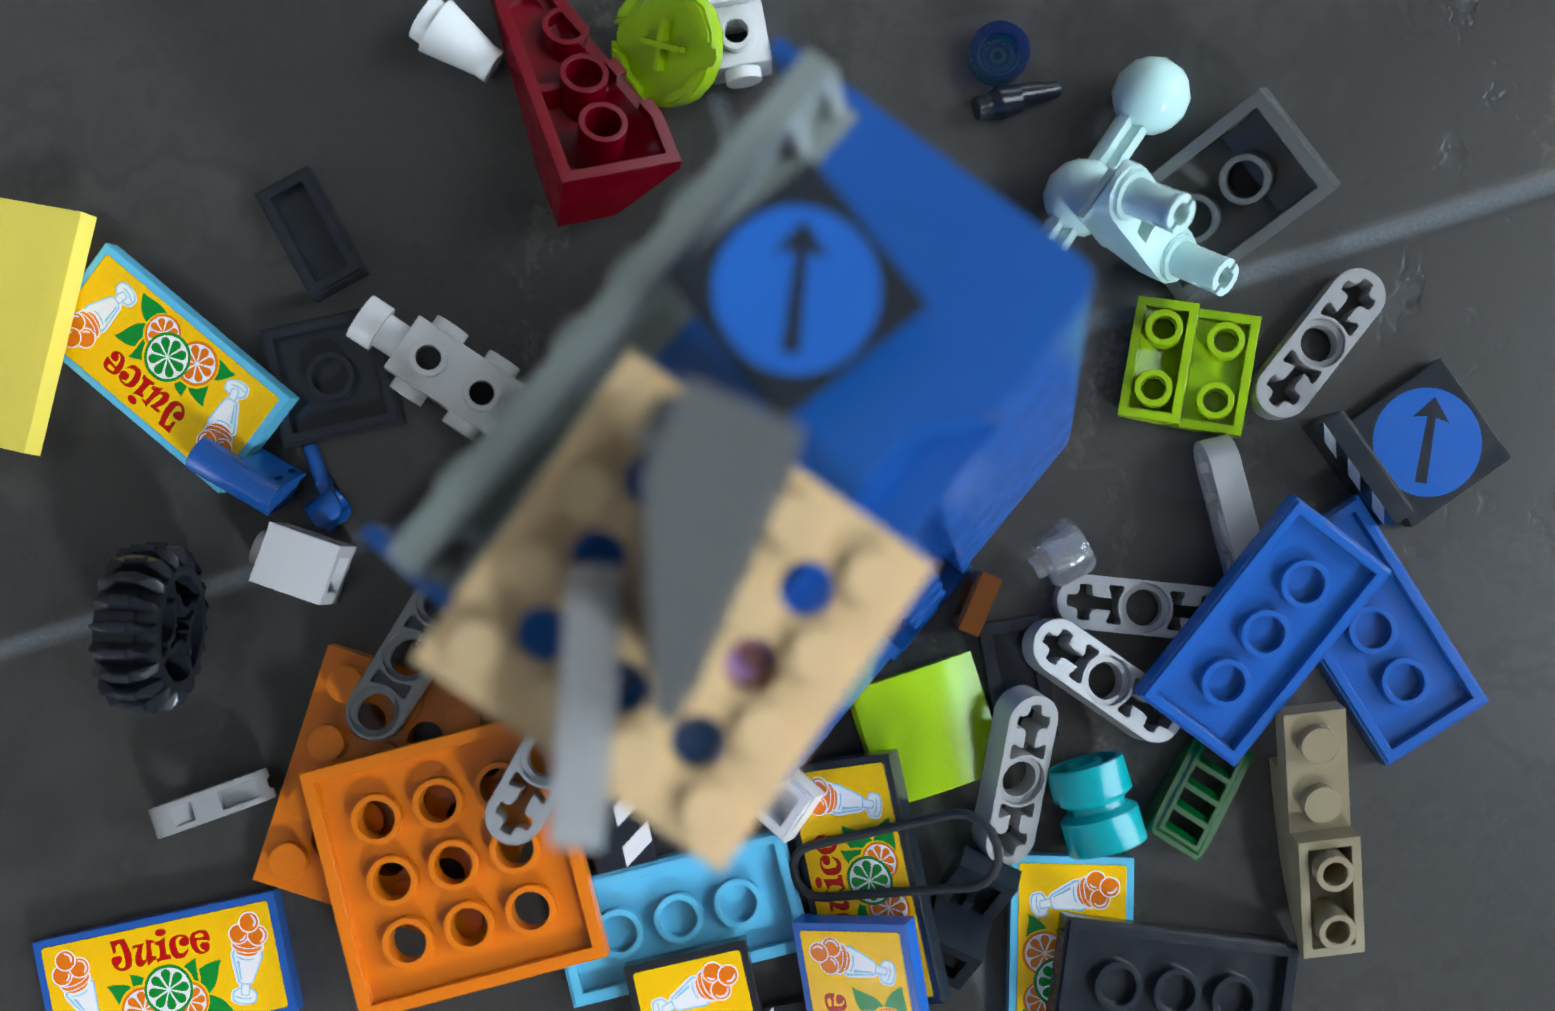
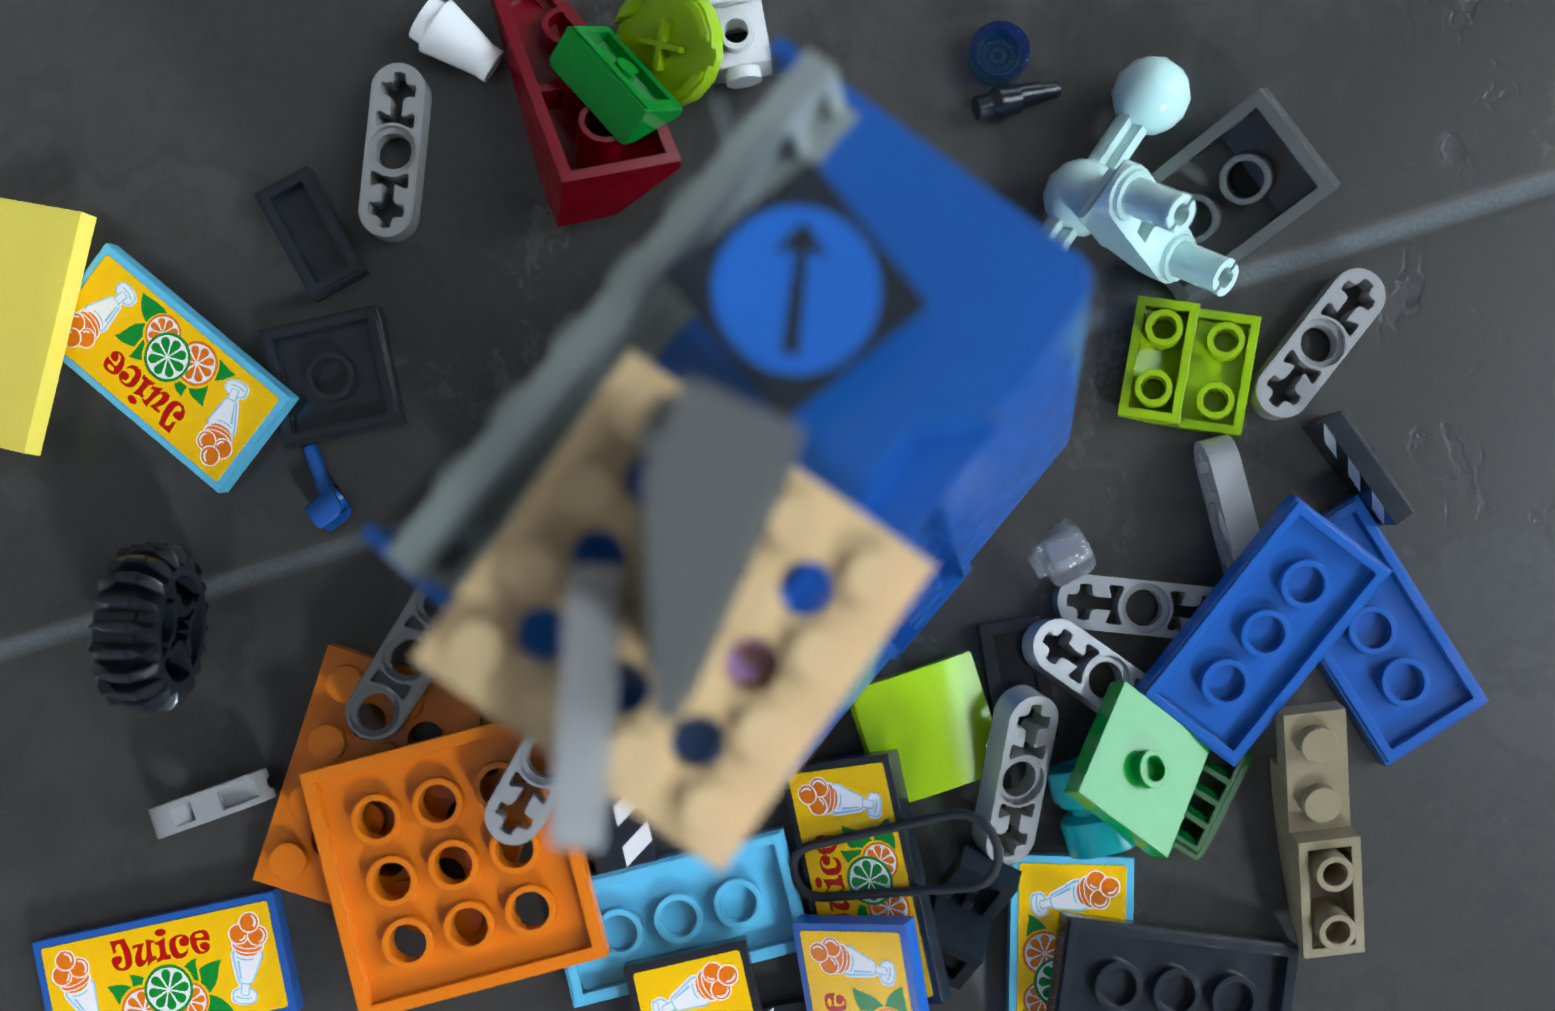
blue piece [185,437,307,516] -> none
white brick [248,522,357,605] -> none
white brick [346,295,521,441] -> none
white tile [759,769,825,843] -> none
reddish brown tile [950,571,1003,637] -> none
tile [1350,358,1512,527] -> none
none -> light grey beam [358,63,432,243]
none -> green slope [549,26,683,145]
none -> plate [1064,681,1210,858]

